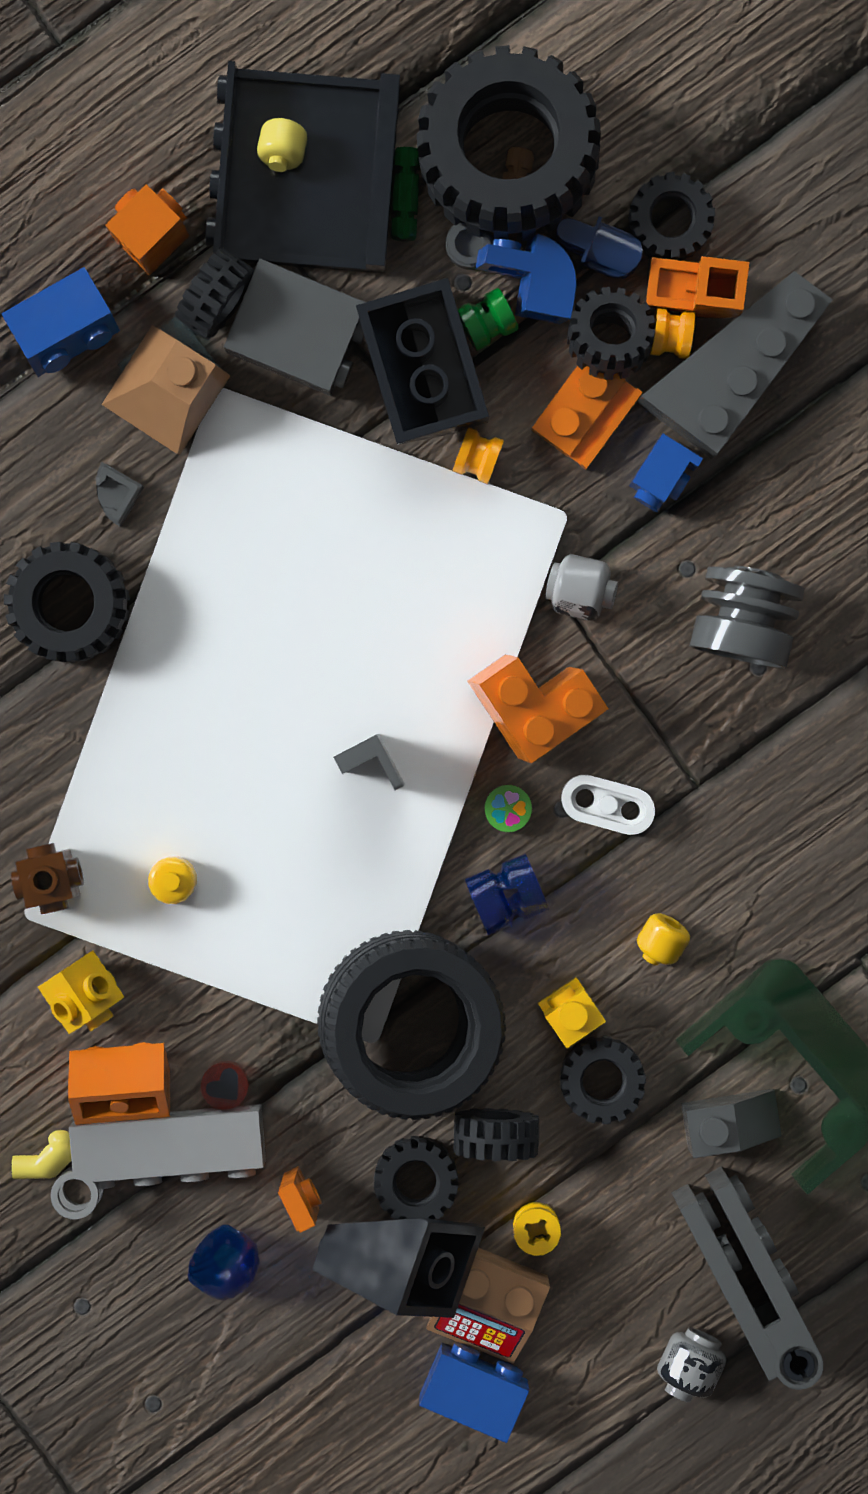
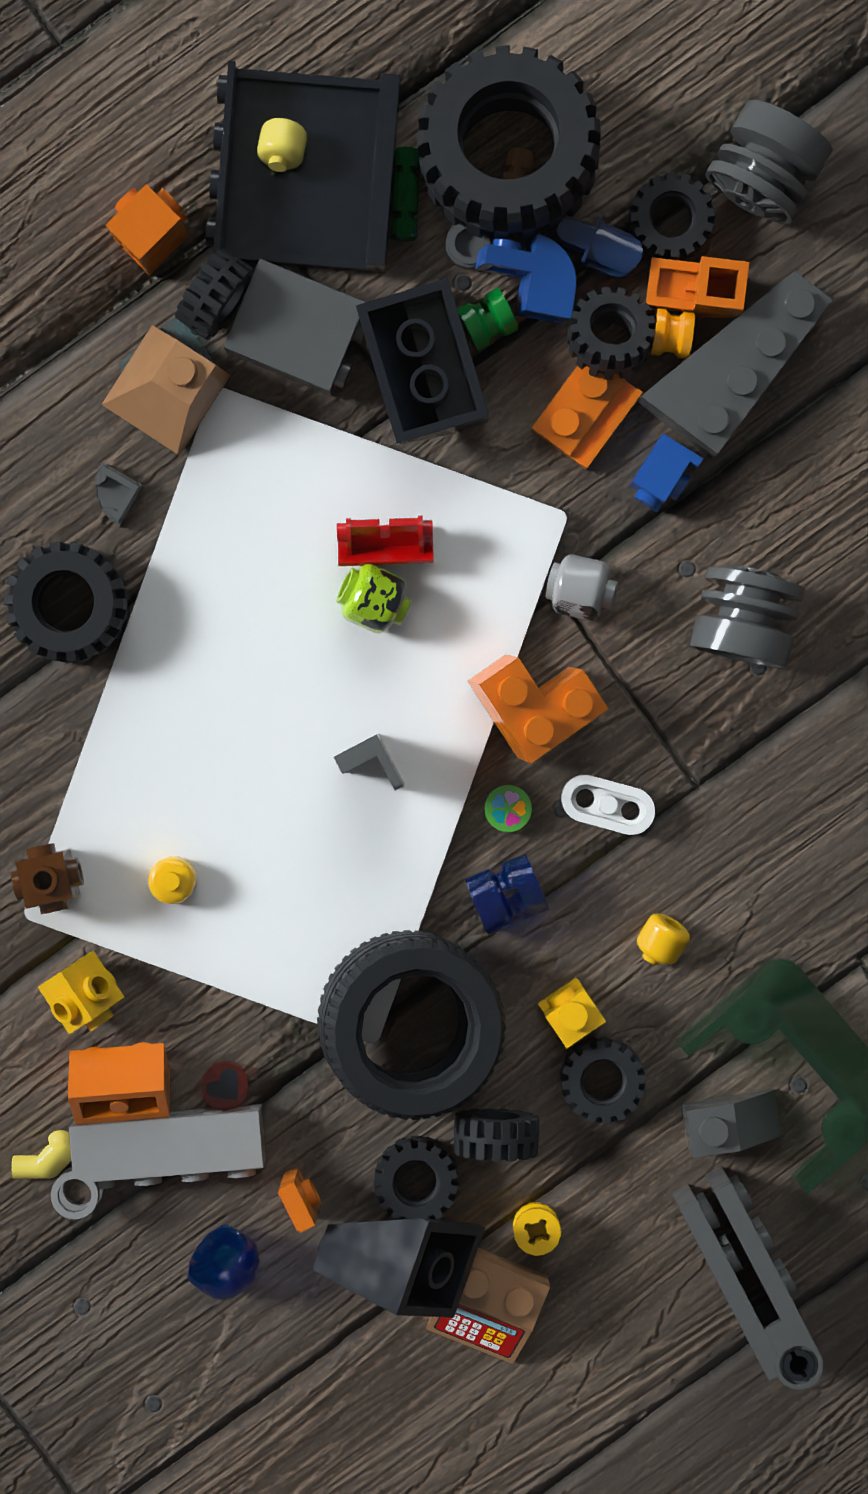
blue brick [1,267,120,377] -> none
blue brick [419,1342,529,1443] -> none
light orange wheel [452,427,504,485] -> none
light grey head [657,1327,727,1402] -> none
none -> lime head [336,564,411,634]
none -> red hinge [337,515,434,566]
none -> dark grey wheel [705,100,833,224]

